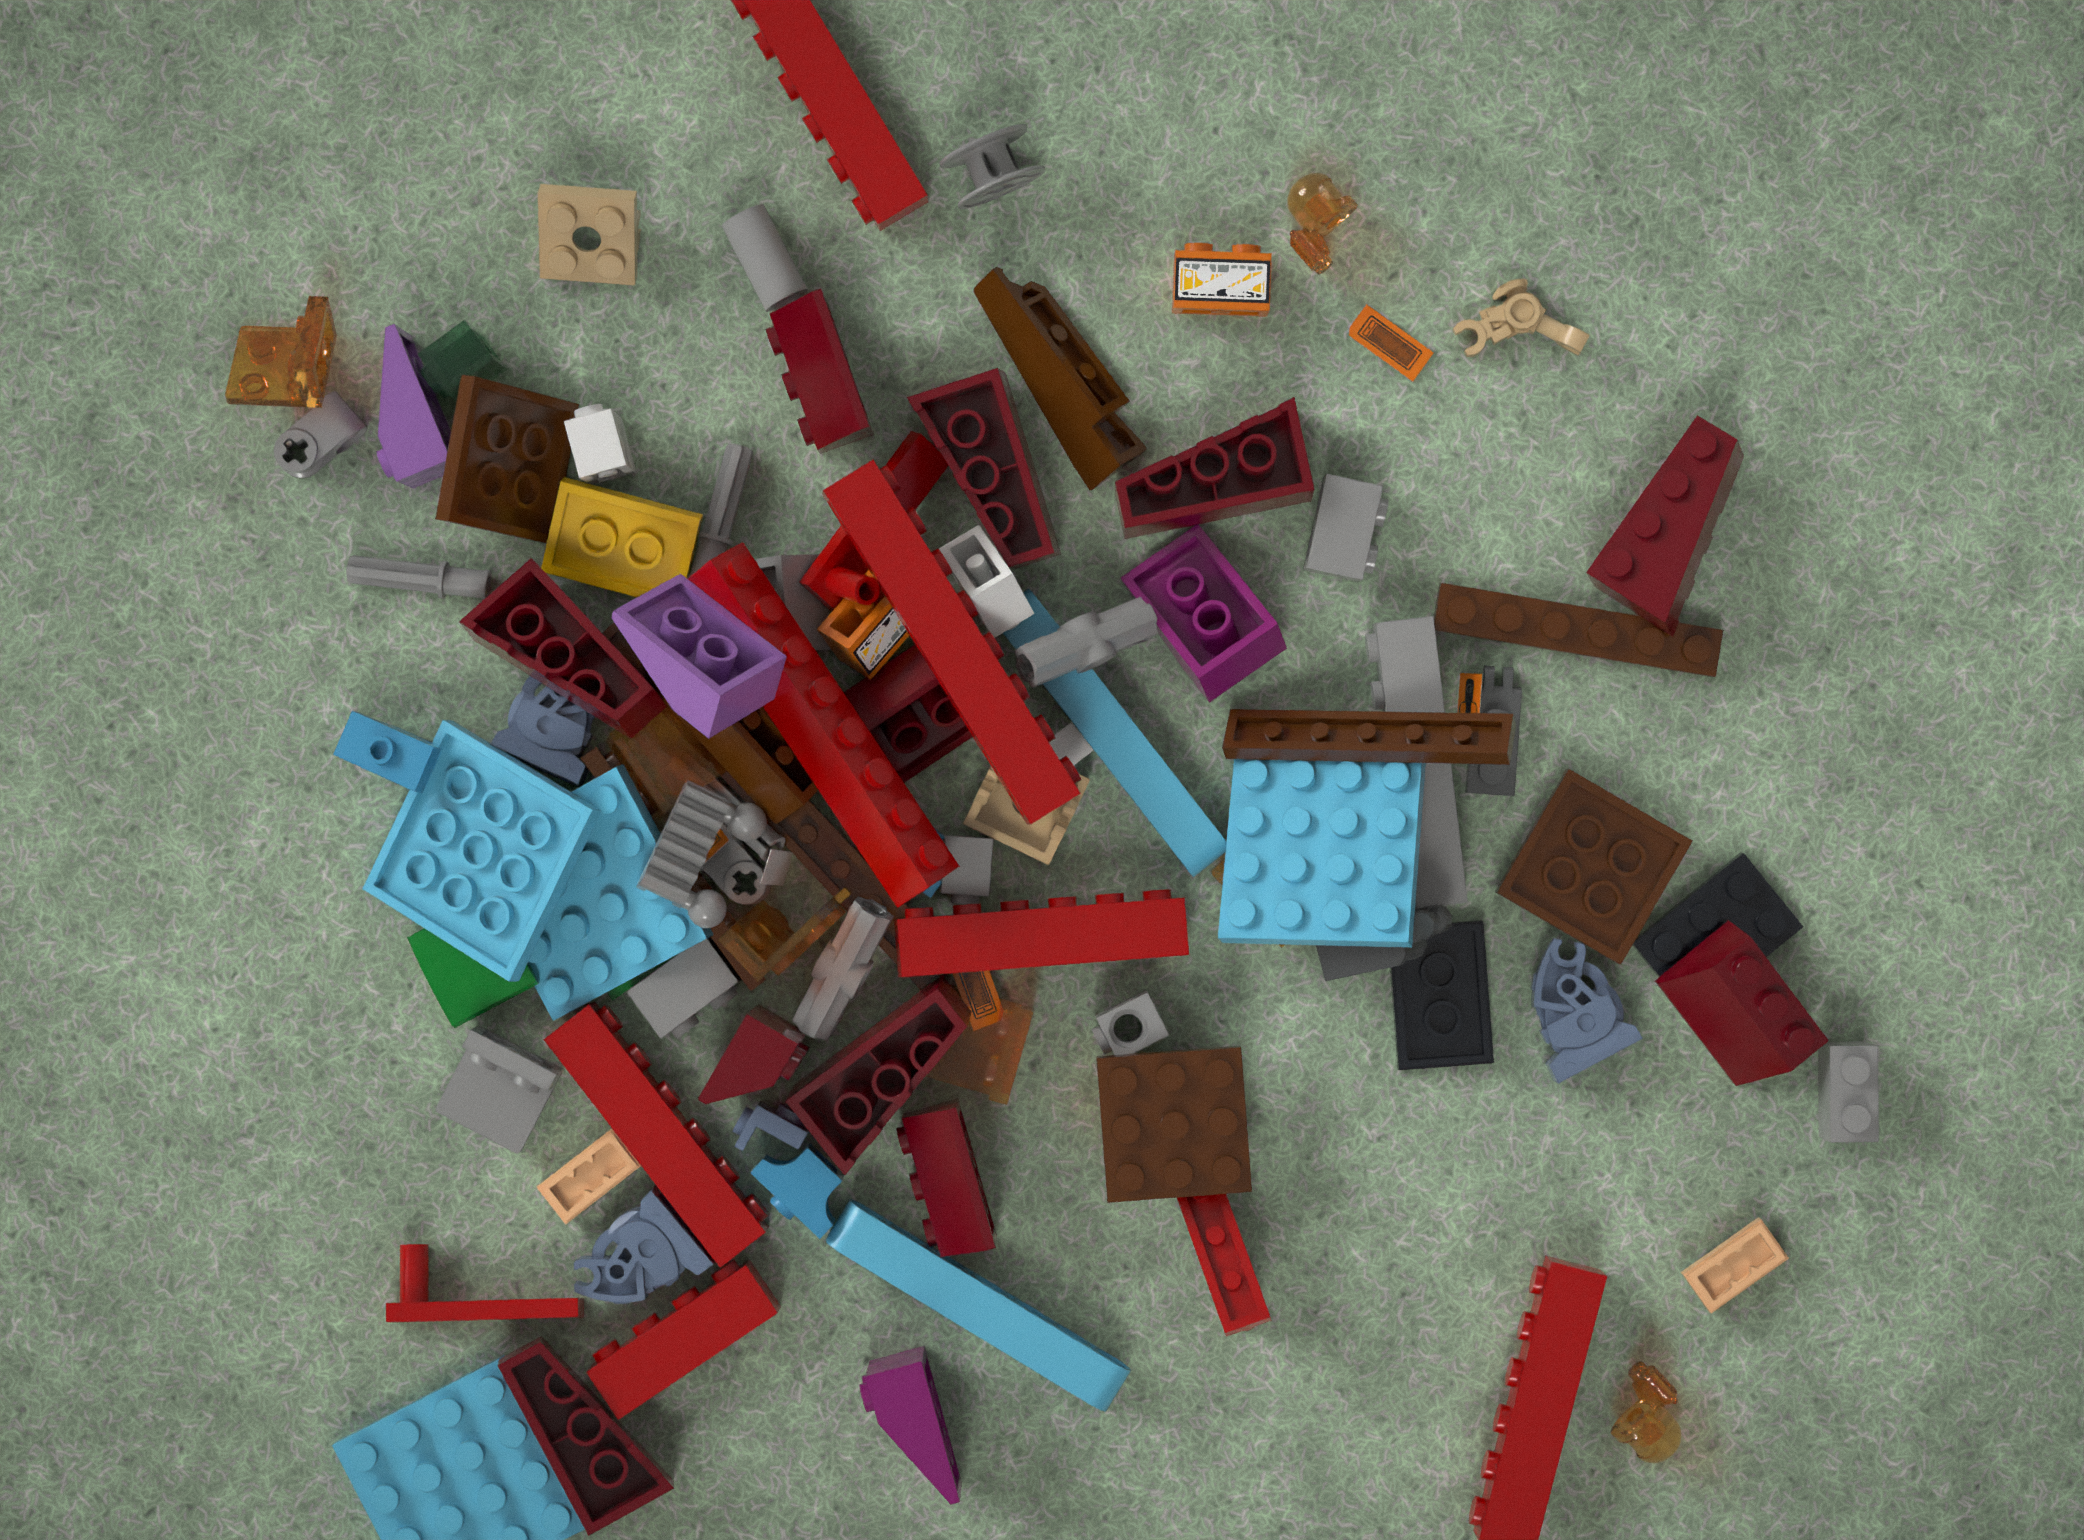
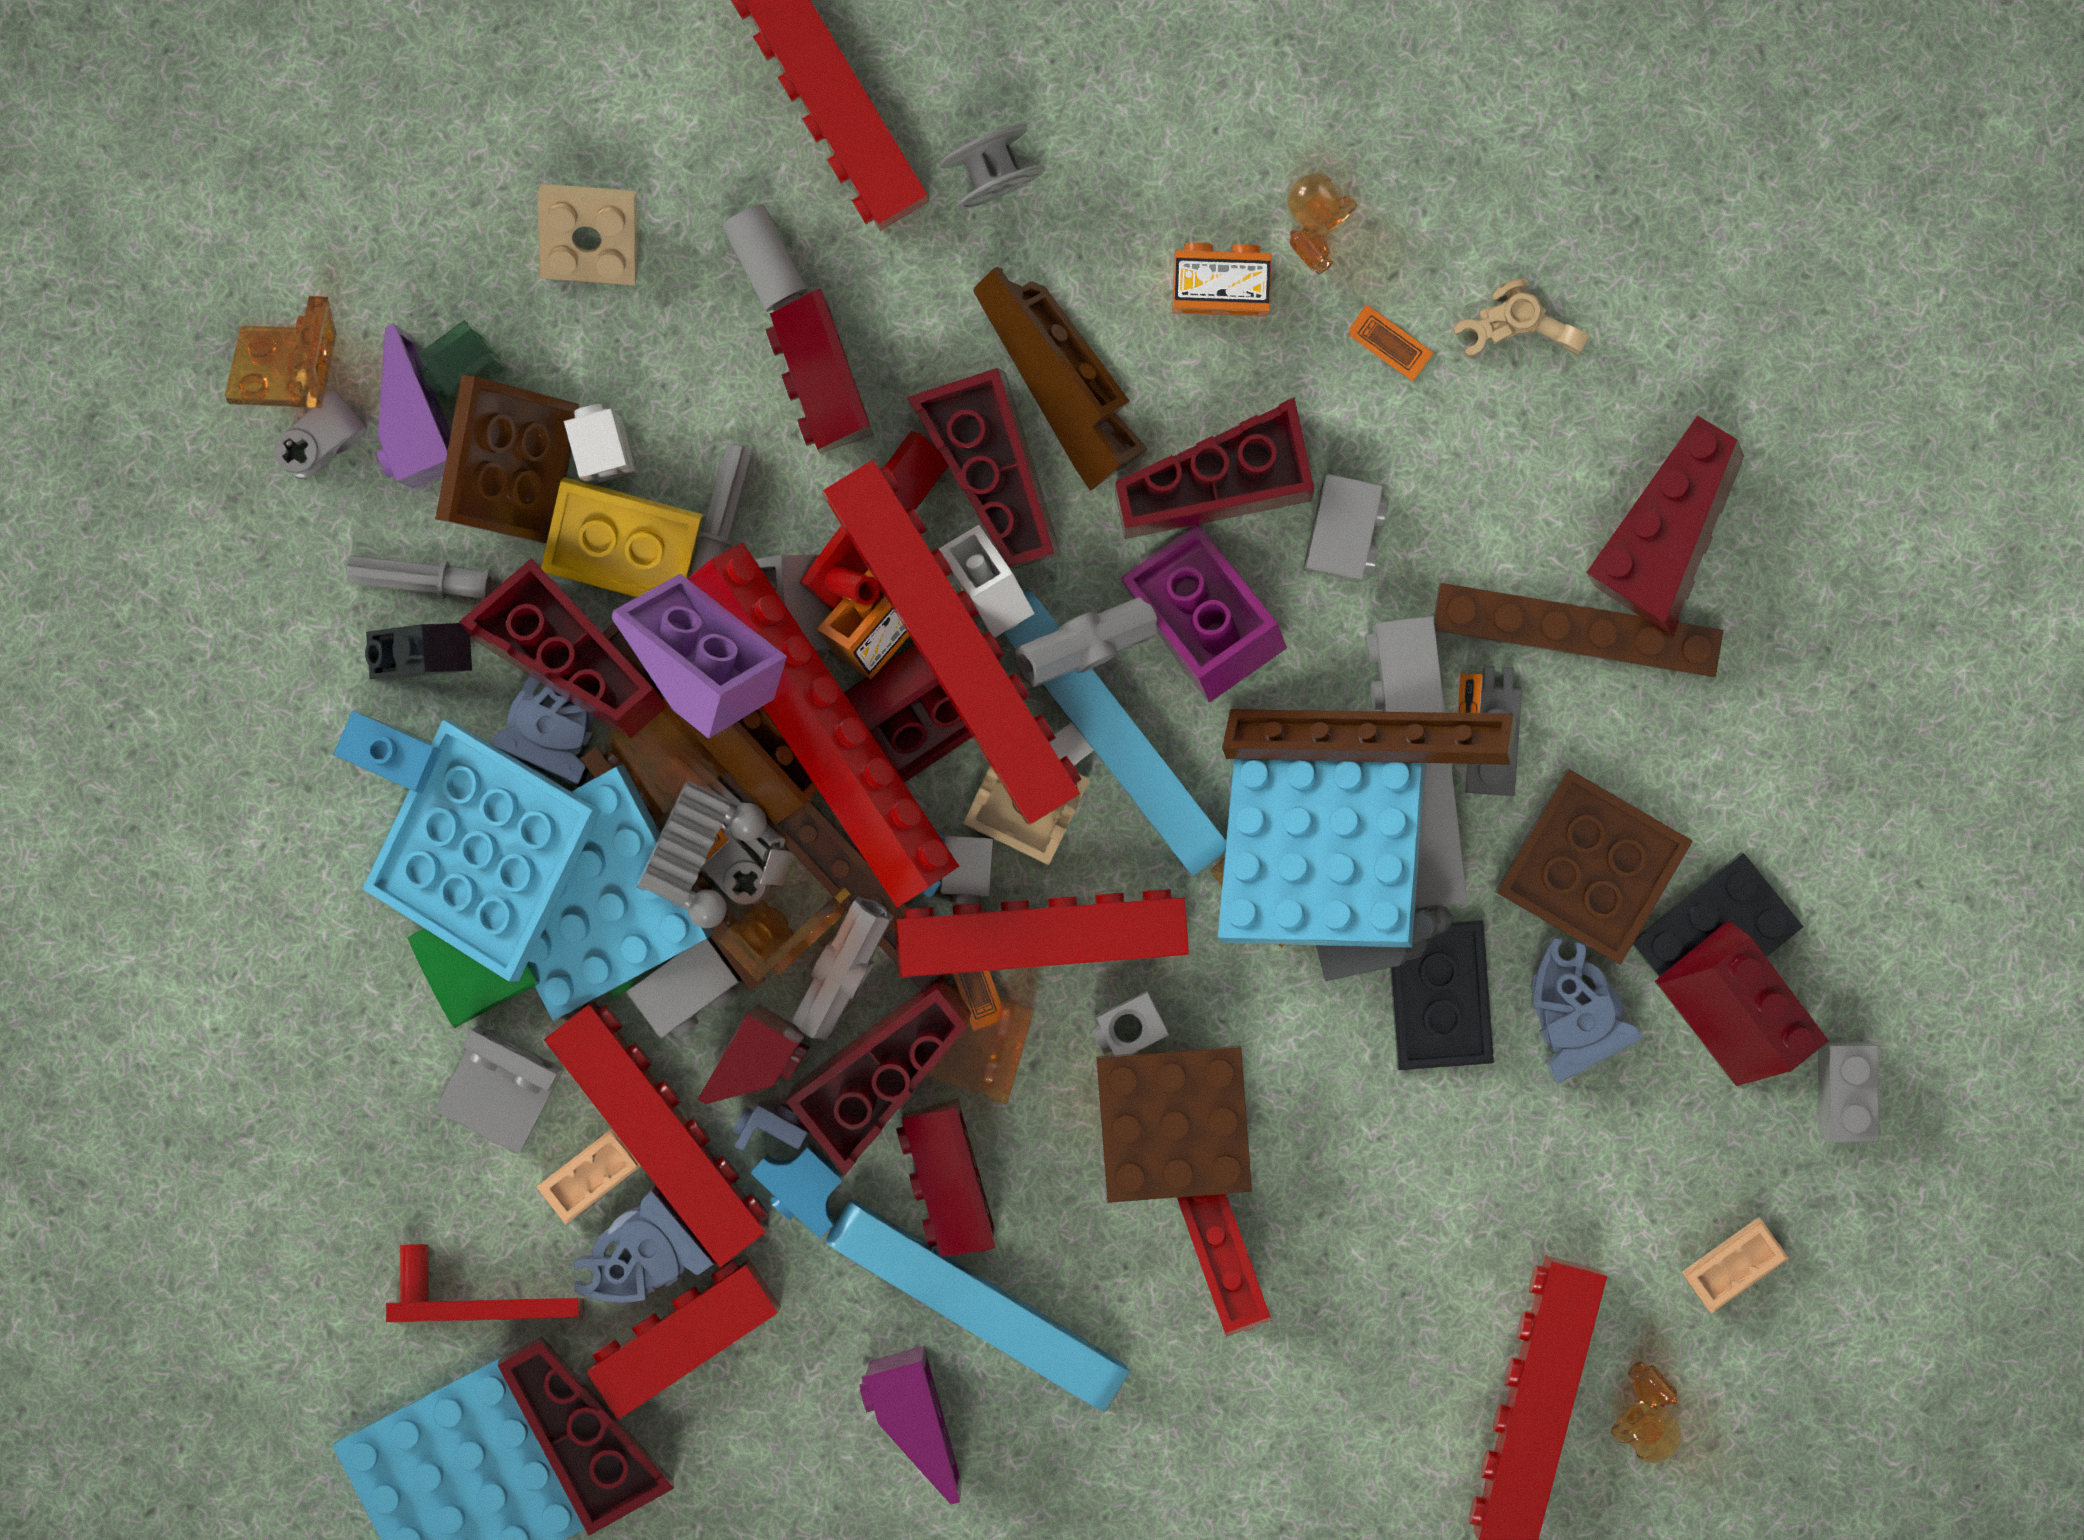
none -> black slope [365,623,472,679]

